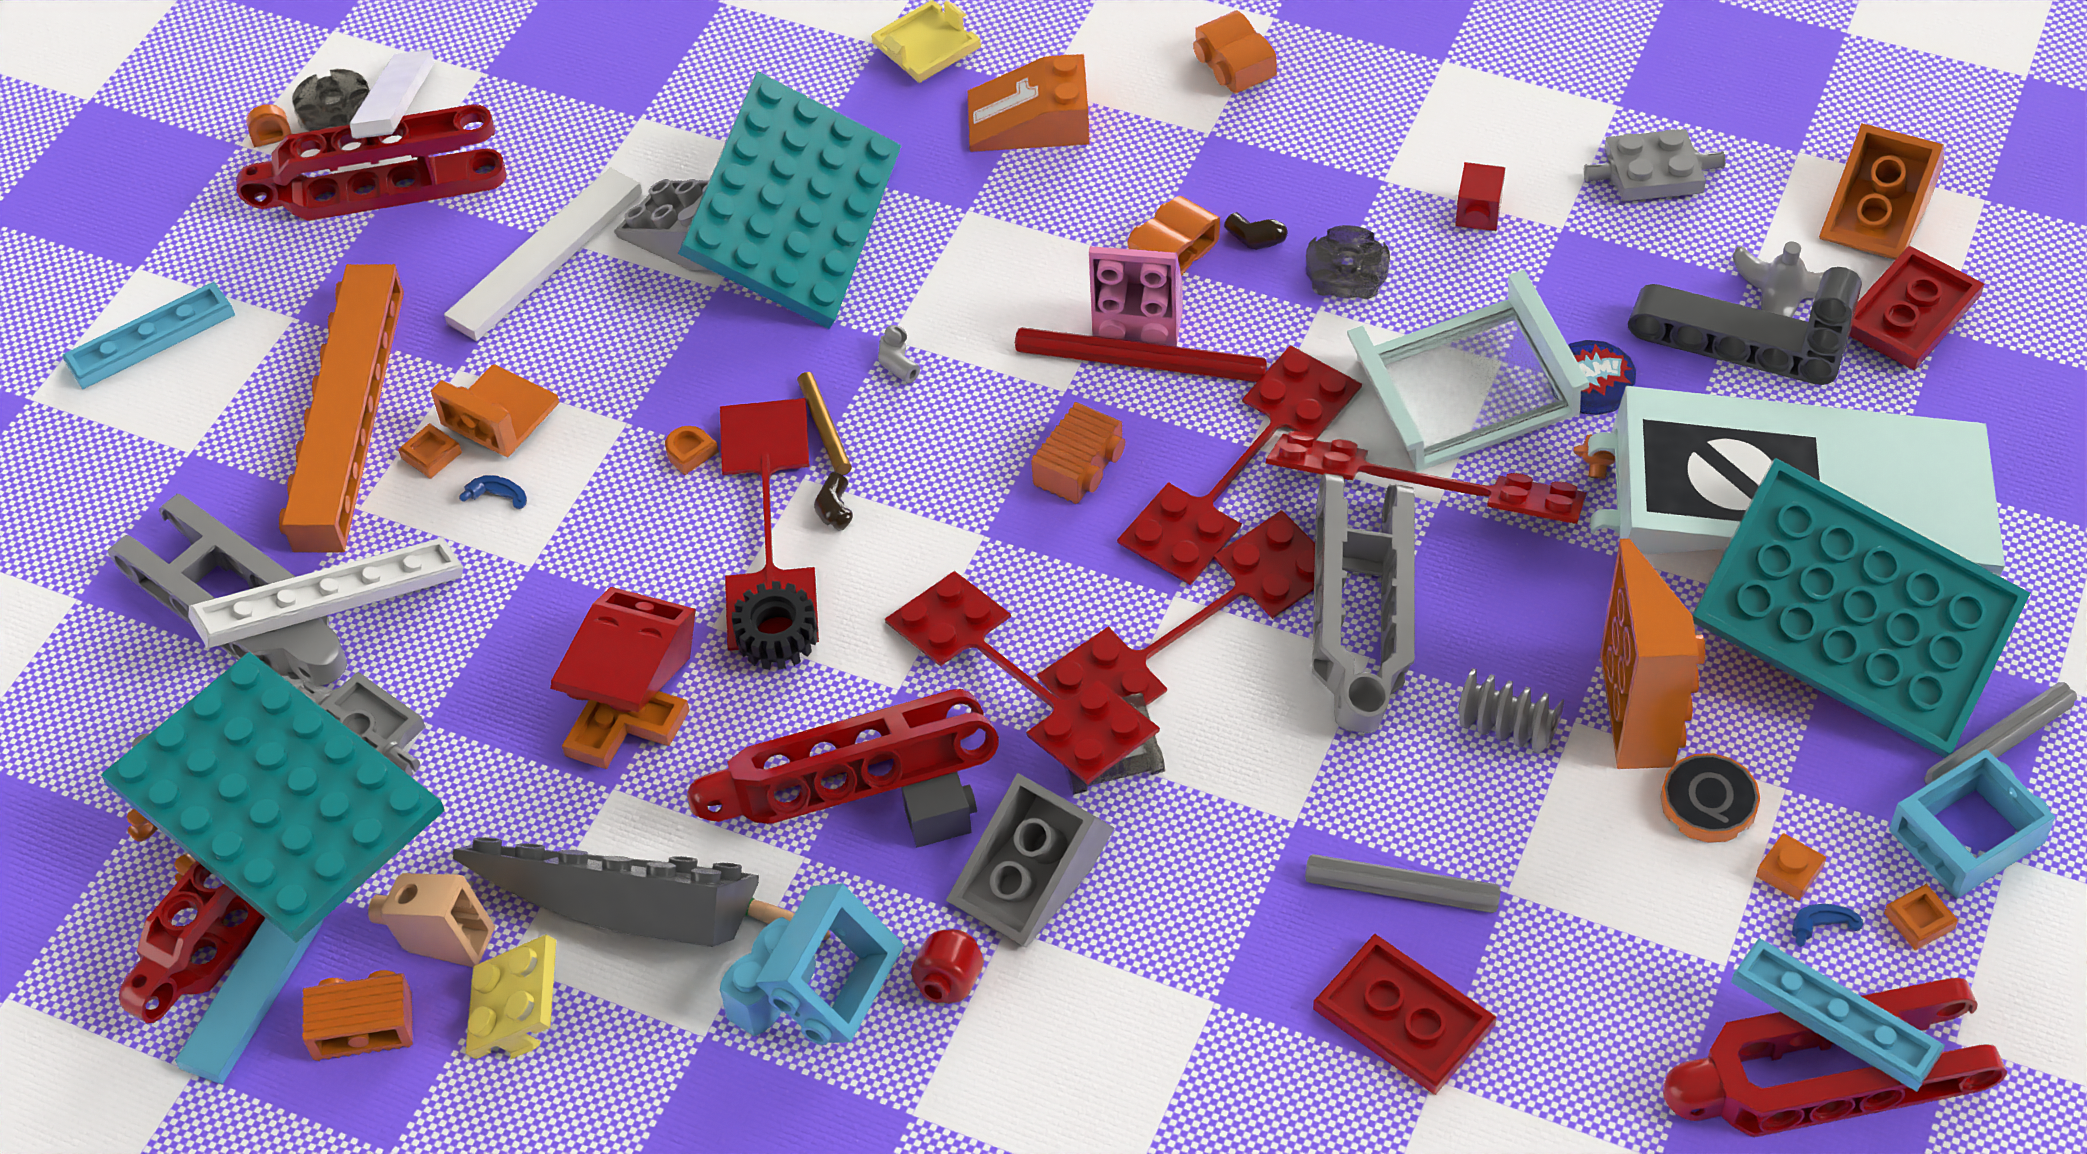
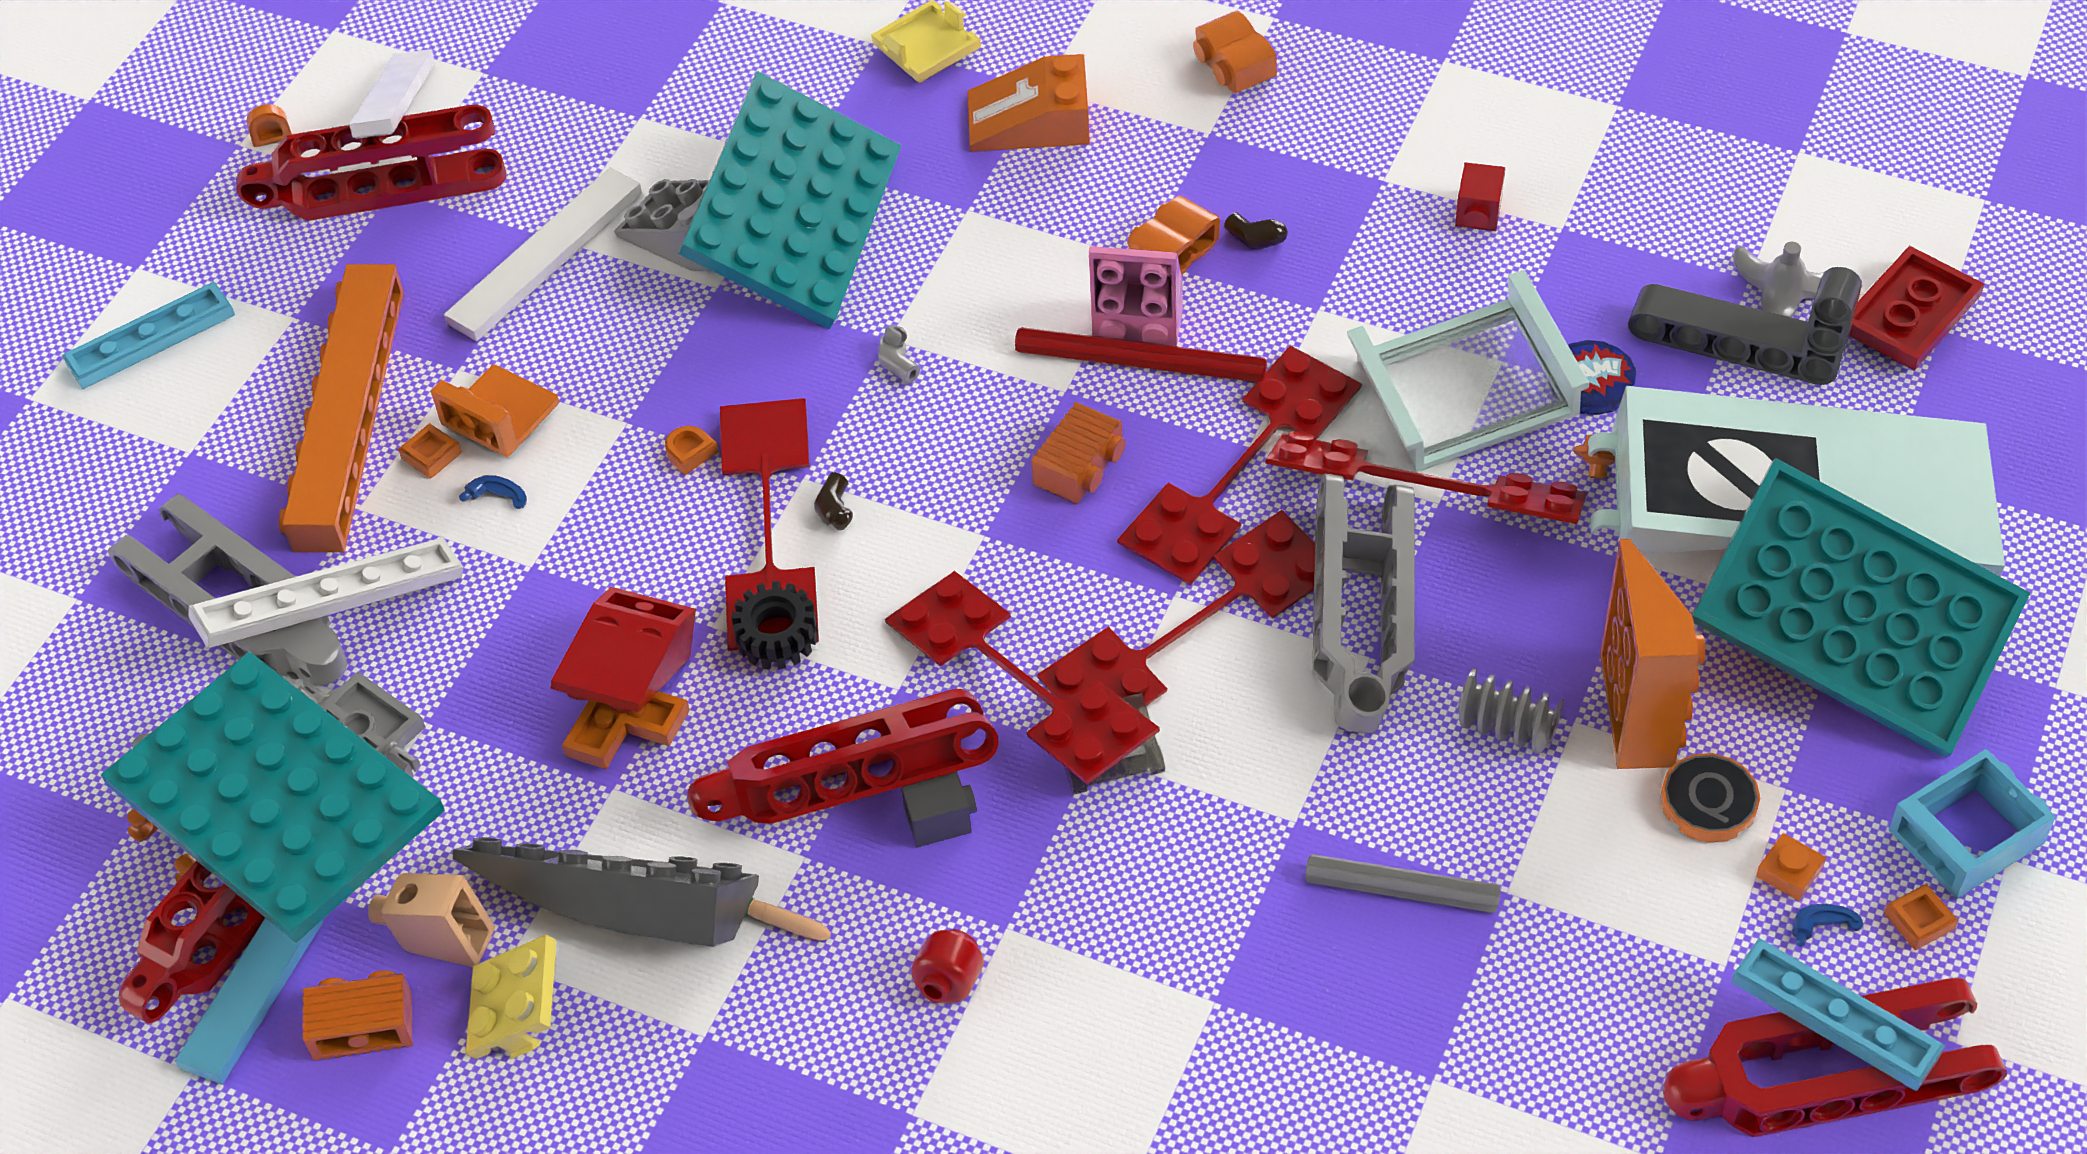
clear smoke plate [292,69,371,131] -> none
medium azure brick [720,917,816,1036] -> none
medium azure window [755,883,904,1045] -> none
pearl gold bar [797,372,852,475] -> none
light grey slope [946,773,1115,948] -> none
clear smoke plate [1305,225,1390,299] -> none
red tile [1313,933,1497,1095] -> none
light grey plate [1583,129,1726,201] -> none
orange slope [1819,123,1944,260] -> none
light grey axle [1924,682,2078,785] -> none

